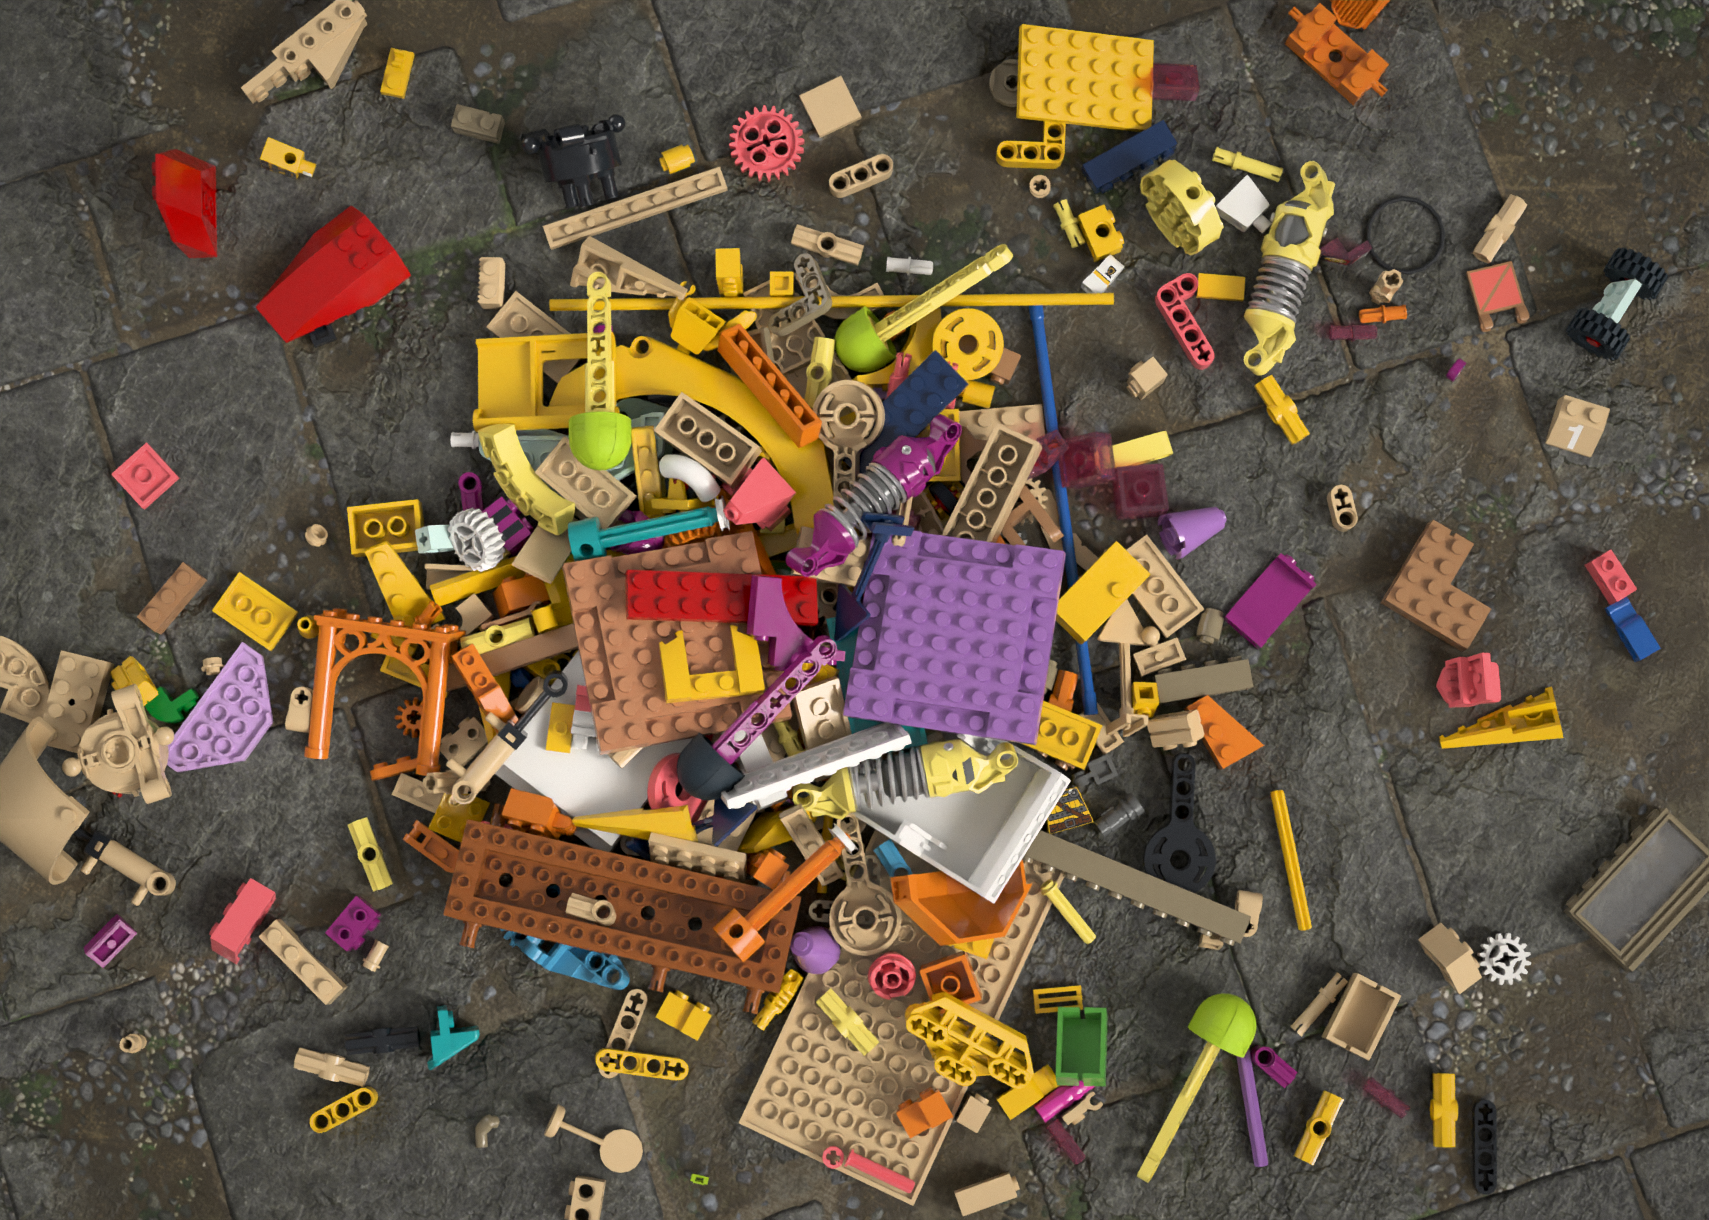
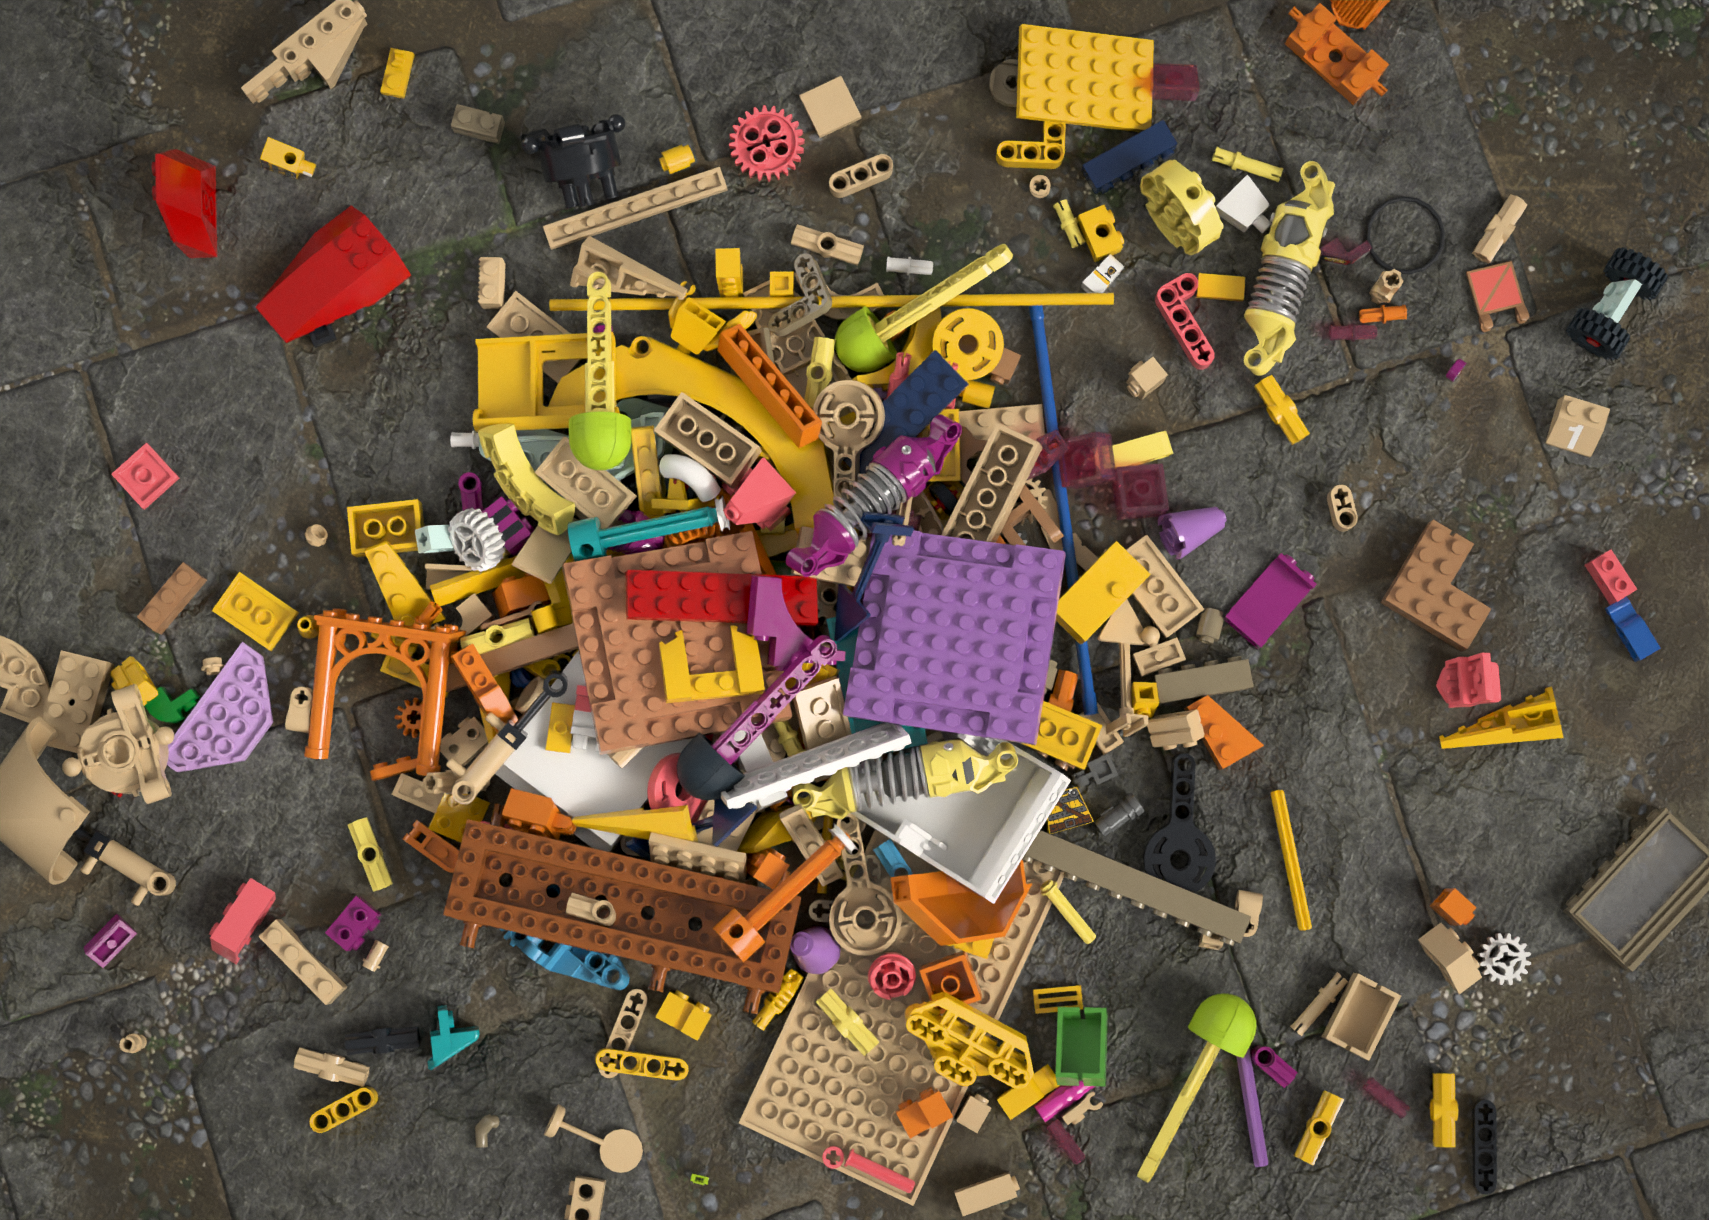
none -> orange brick [1430,888,1476,926]

